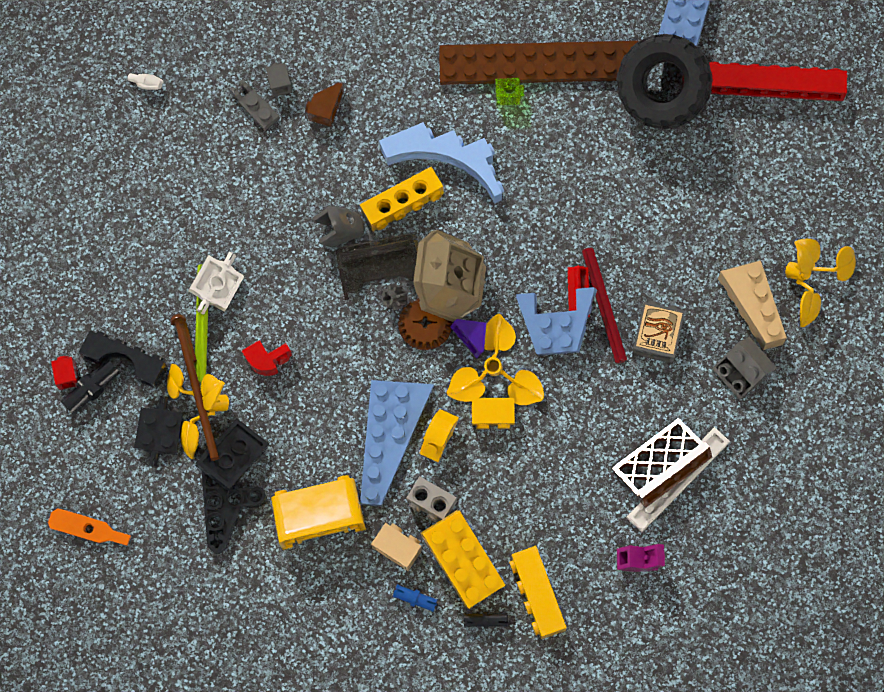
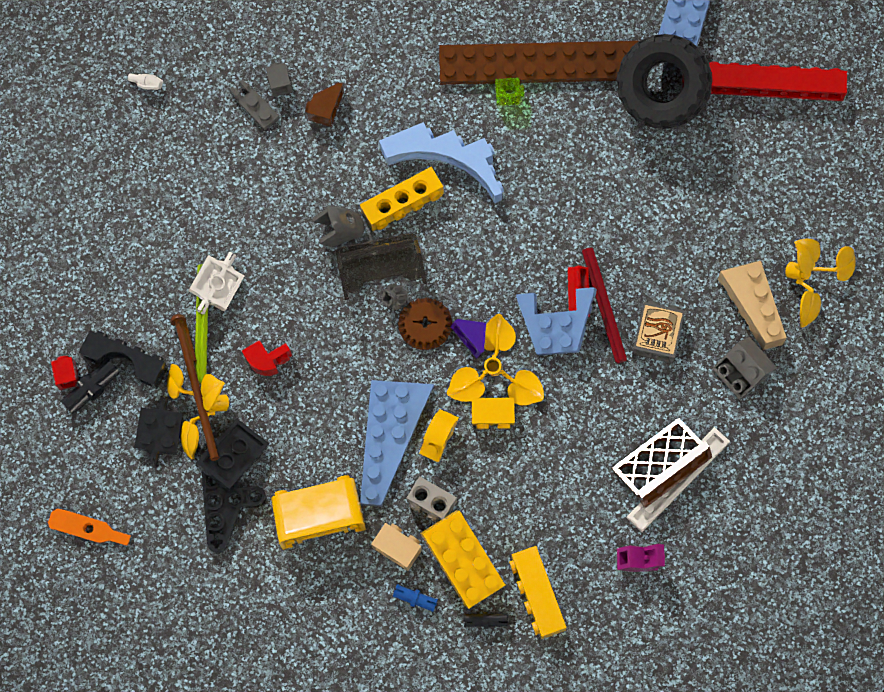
dark tan piece [413,230,486,322] -> none

